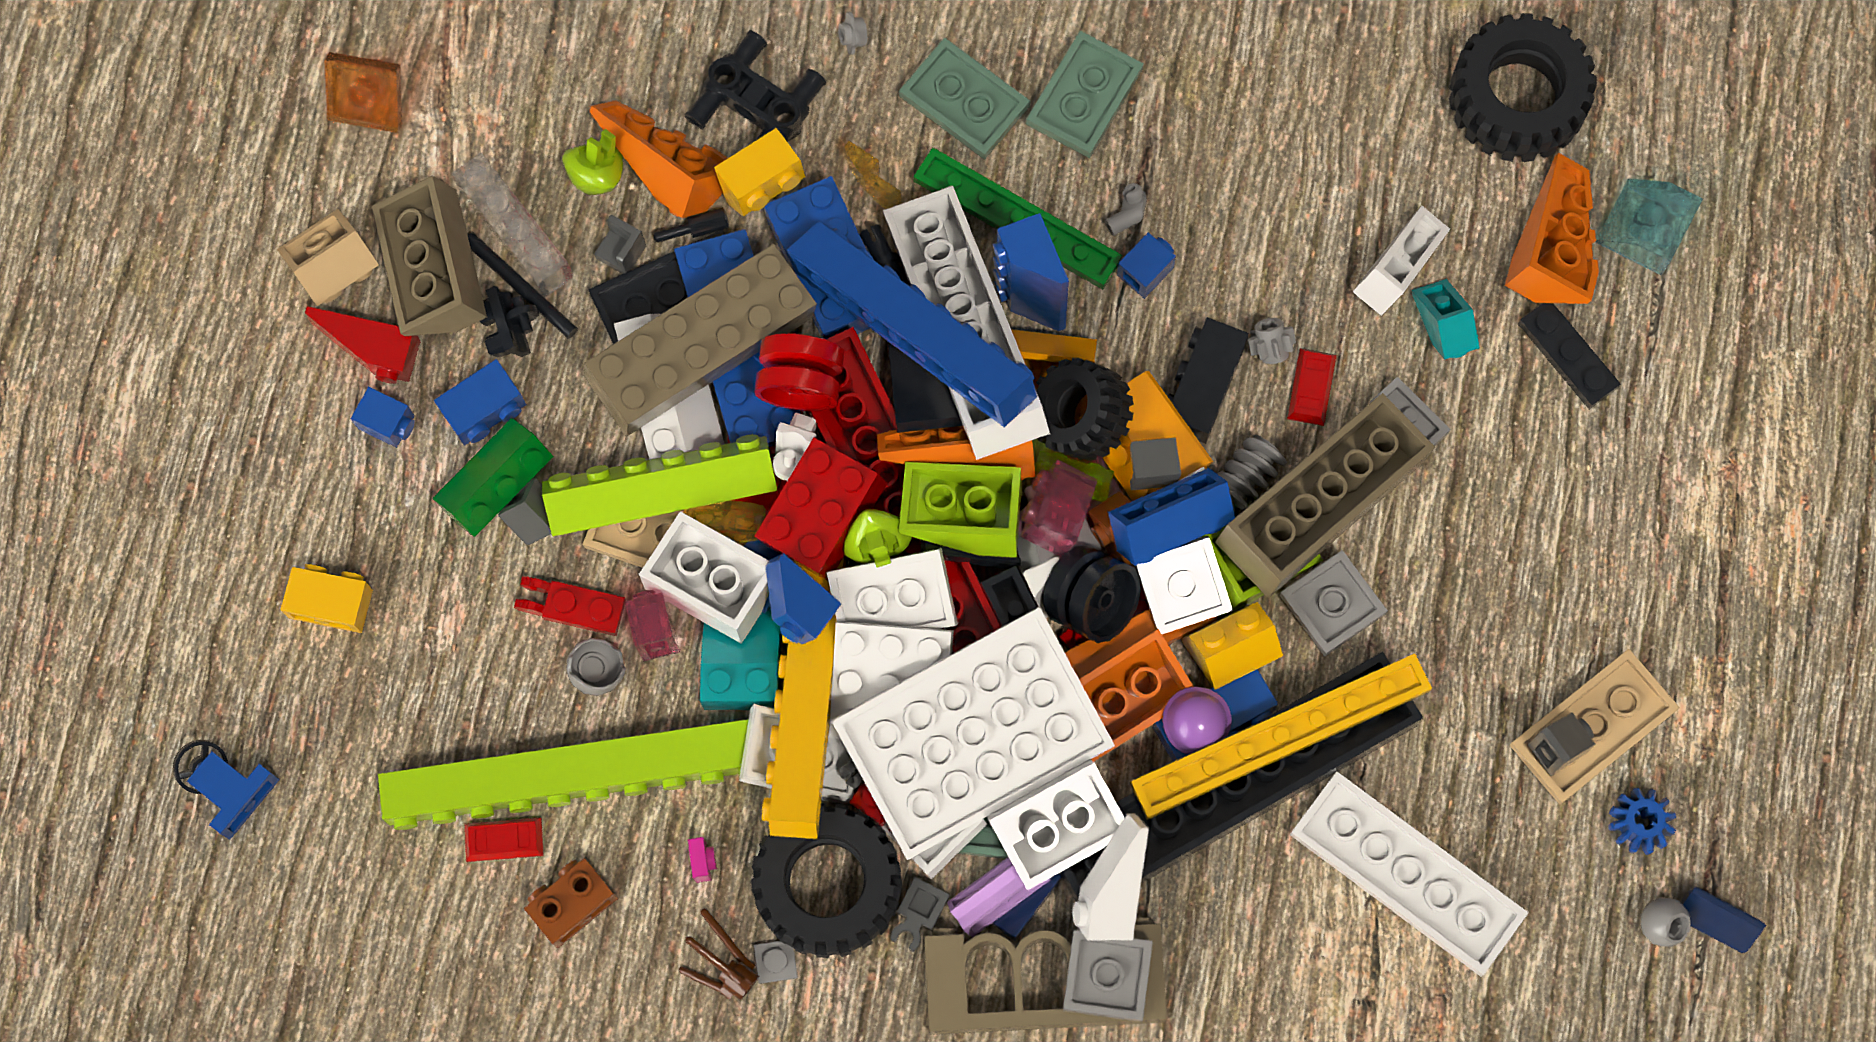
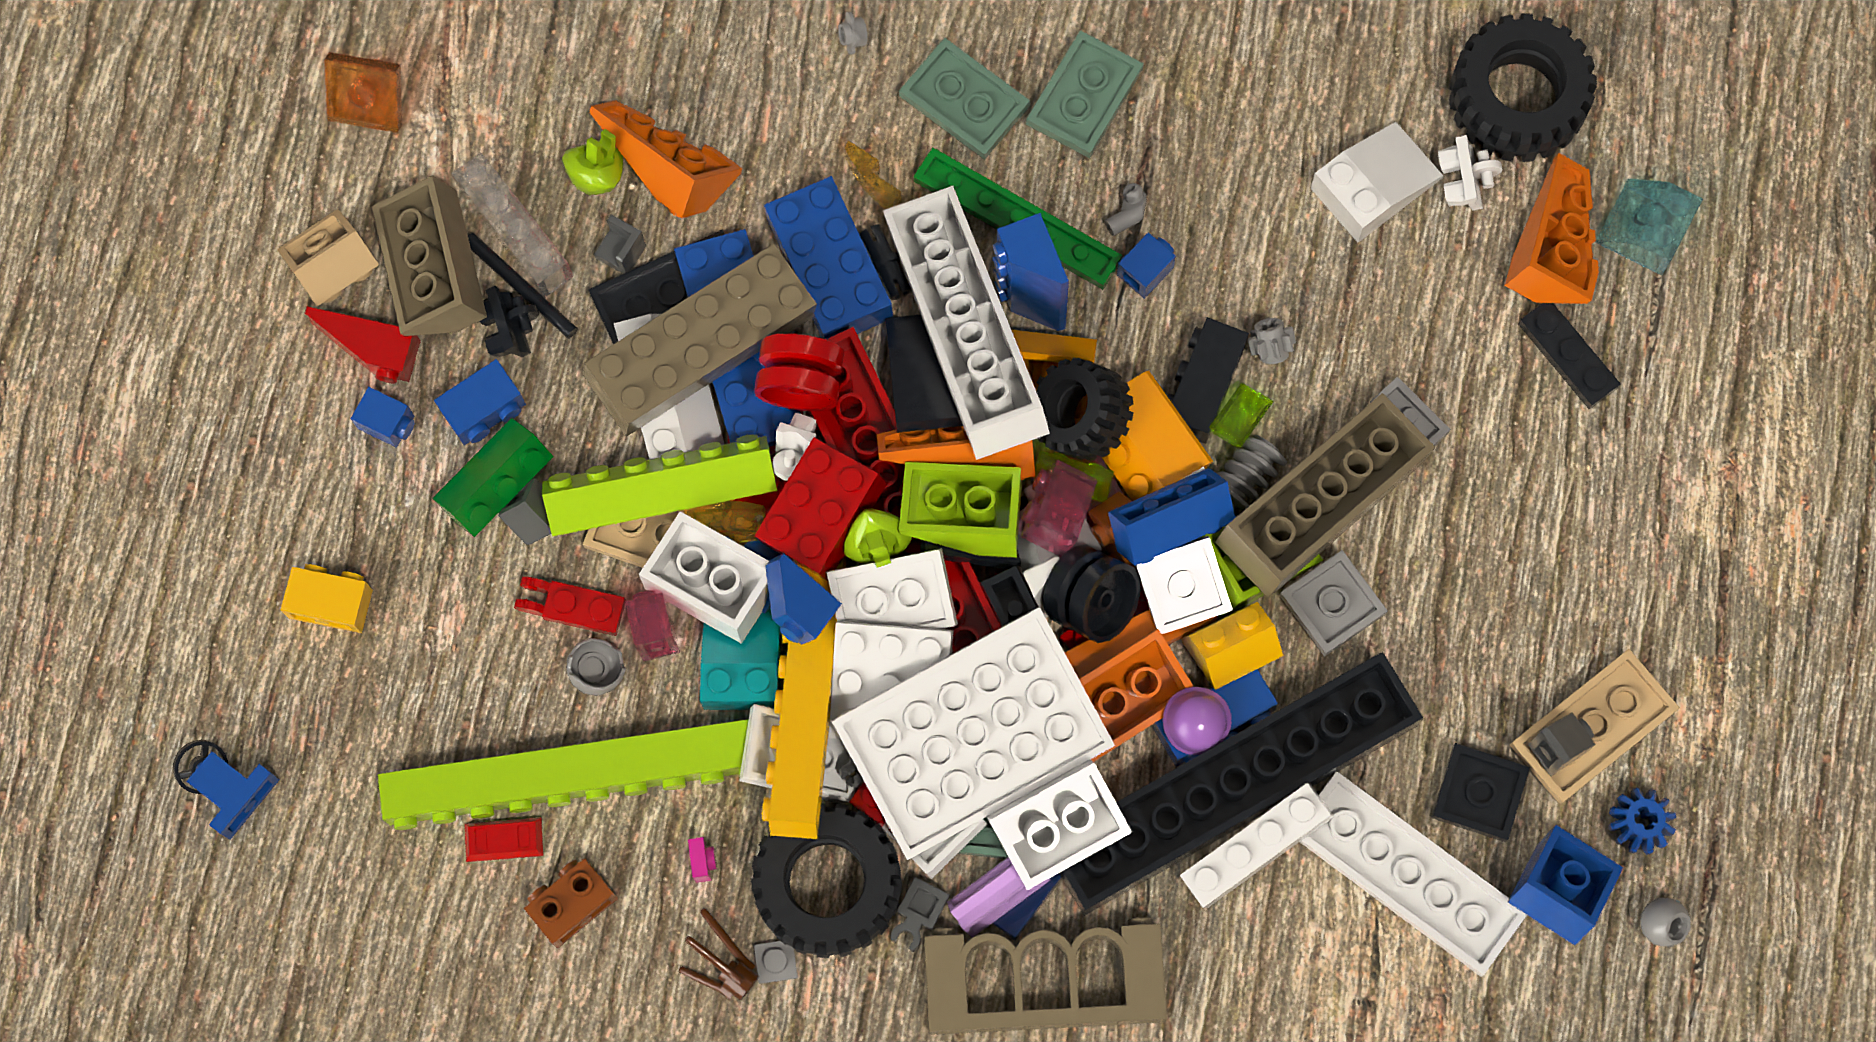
black axle [653,207,729,243] -> none
black piece [685,30,826,142] -> none
yellow slope [714,128,805,217] -> none
blue brick [787,221,1037,428] -> none
light grey plate [1063,930,1153,1022] -> none
white slope [1072,814,1148,940] -> none
dark grey panel [1130,437,1181,490] -> none
yellow plate [1130,653,1432,819] -> none
red tile [1287,348,1337,426] -> none
white slope [1353,206,1450,315] -> none
teal slope [1412,279,1480,360] -> none
dark blue slope [1681,887,1766,953] -> none
none -> white brick [1180,783,1334,908]
none -> clear neon green tile [1209,383,1274,448]
none -> white slope [1311,122,1443,243]
none -> black plate [1431,743,1530,843]
none -> white hips [1438,135,1502,211]
none -> blue brick [1508,825,1623,945]

